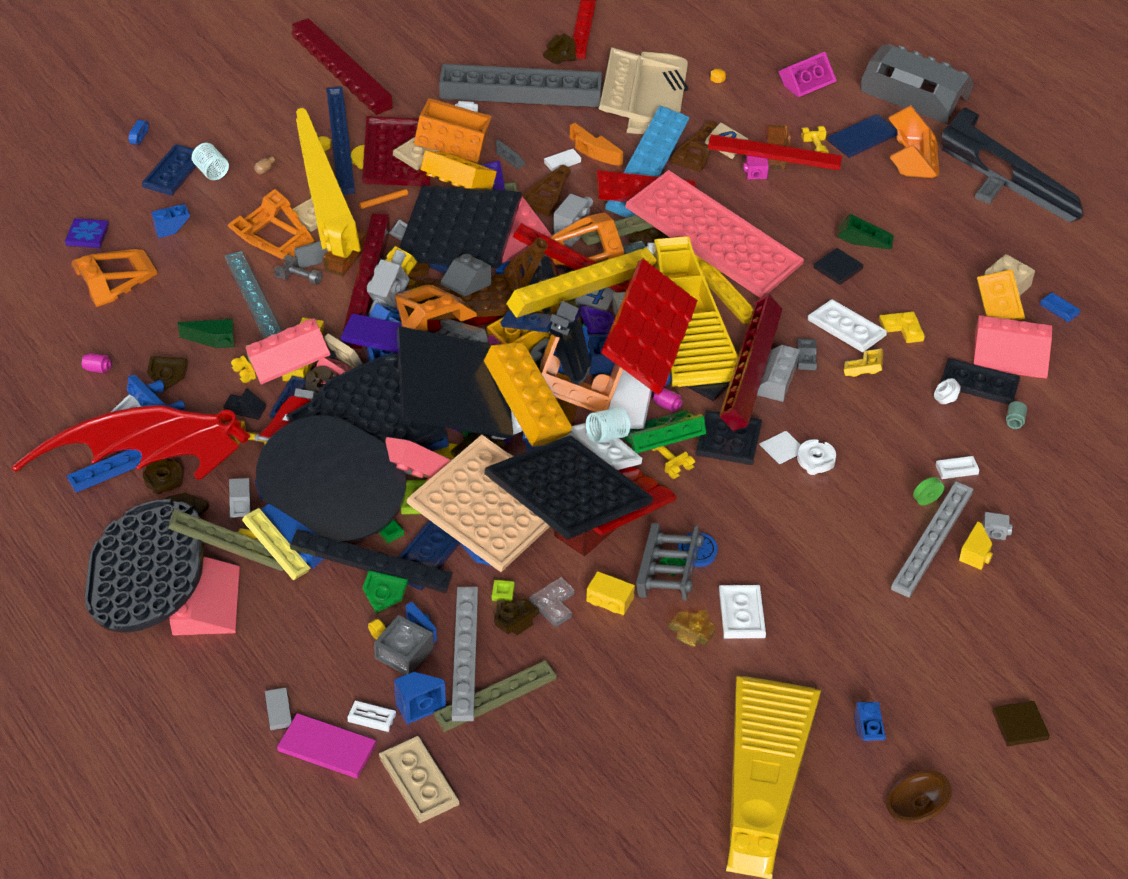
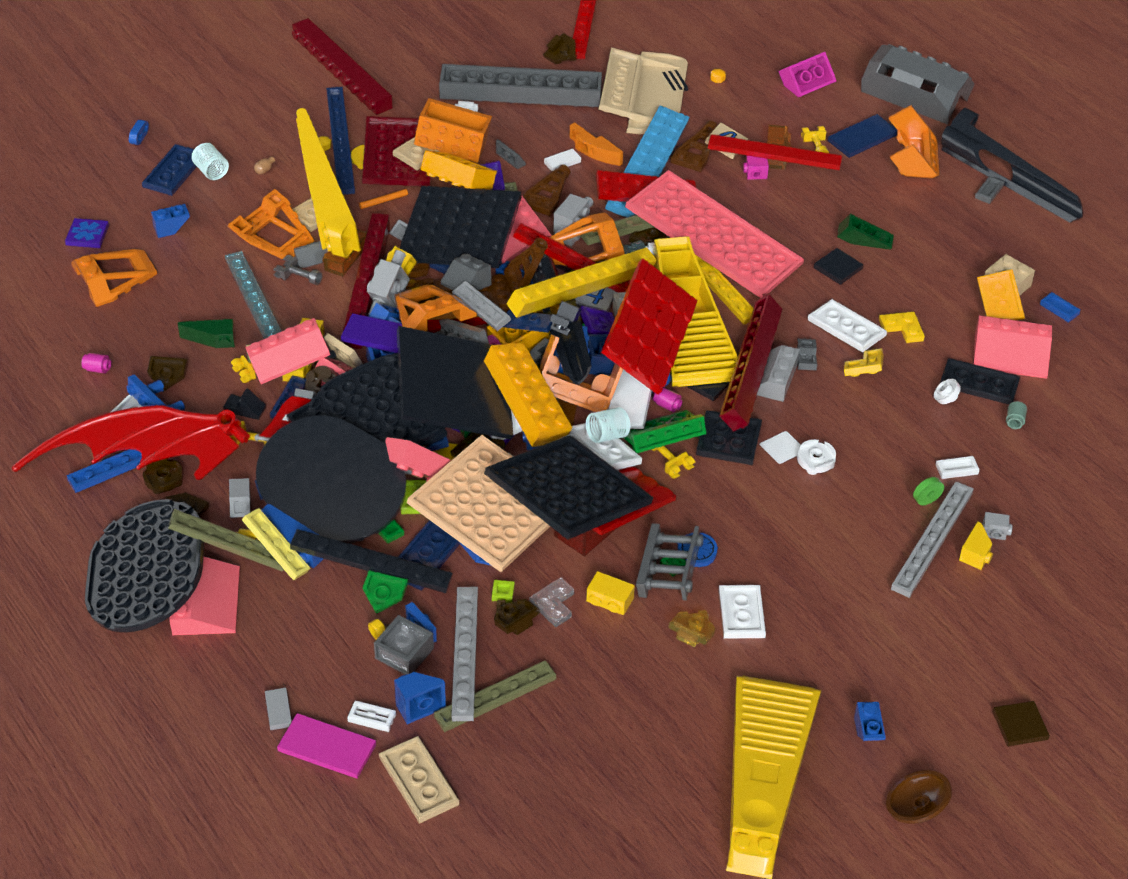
none -> light grey tile [452,281,511,331]

